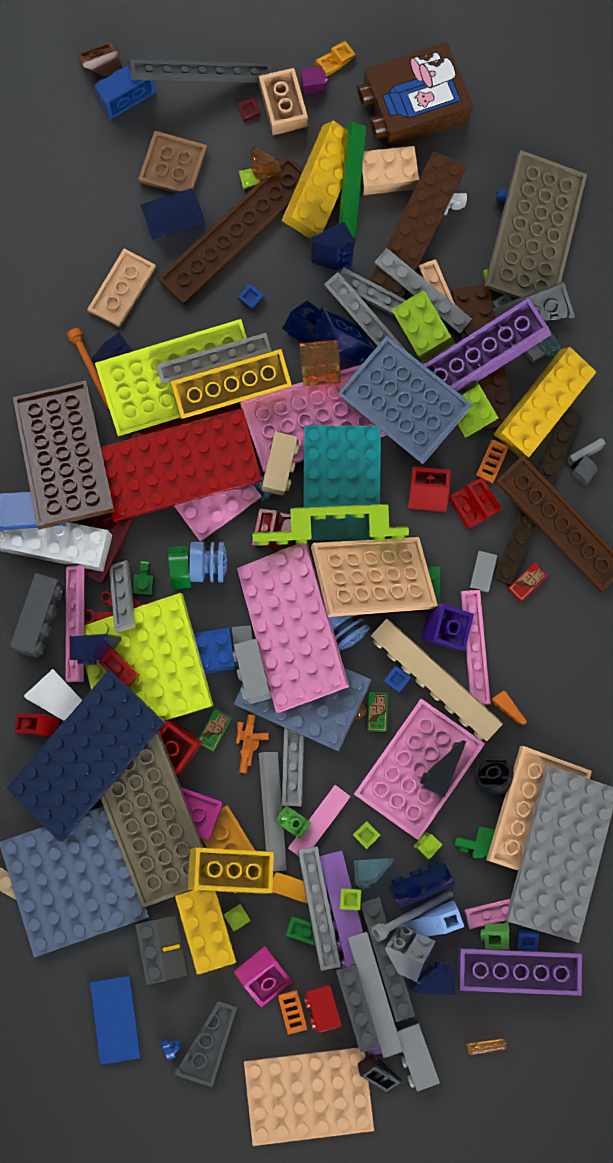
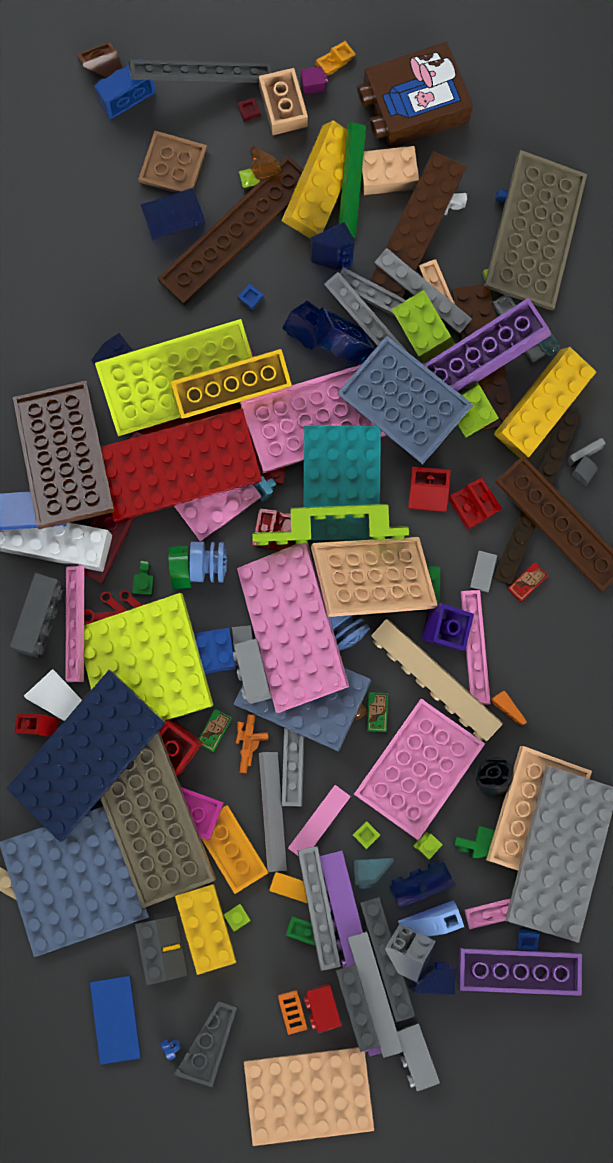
orange piece [66,327,110,410] -> none
clear blue slope [70,634,121,665] -> none
light nougat tile [87,248,156,329] -> none
red plate [98,648,140,687] -> none
light grey tile [109,560,135,632] -> none
light grey plate [156,333,271,383] -> none
yellow brick [188,848,274,894] -> none
dark pink slope [234,946,293,1007] -> none
tan brick [261,431,300,496] -> none
bright green brick [275,806,311,839] -> none
clear orange slope [300,340,341,386] -> none
lime plate [340,889,361,910] -> none
black slope [358,1054,401,1092] -> none
light grey piece [371,891,453,942] -> none
blue plate [384,666,411,693] -> none
black slope [420,740,466,798] -> none
clear orange axle [466,1038,506,1055] -> none
orange slope [476,440,509,483] -> none
bright green brick [481,922,509,950] -> none
dark grey wing [493,282,575,321] -> none

